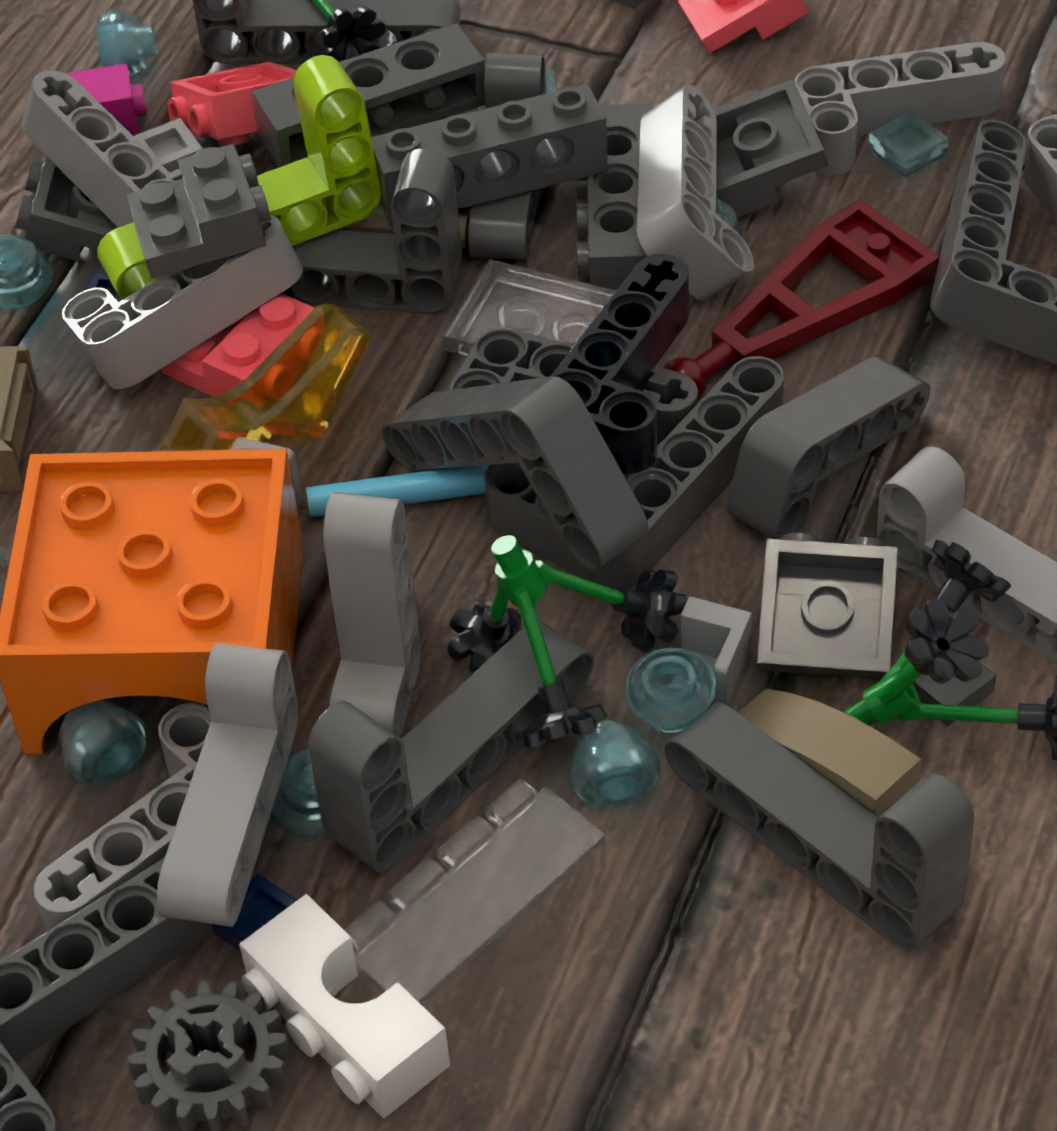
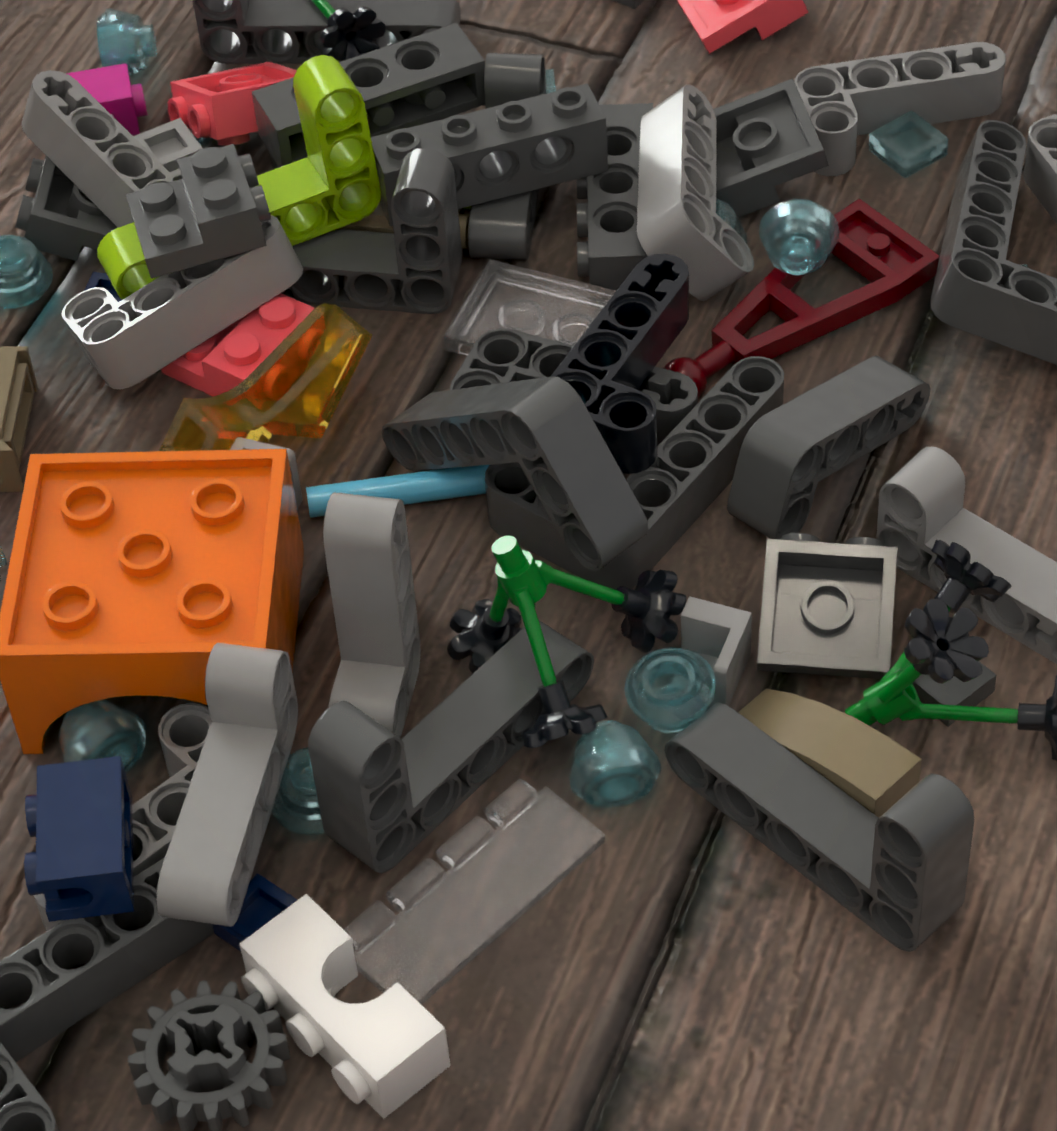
none -> dark blue brick [24,756,134,922]
none -> clear light blue cone [759,199,840,275]

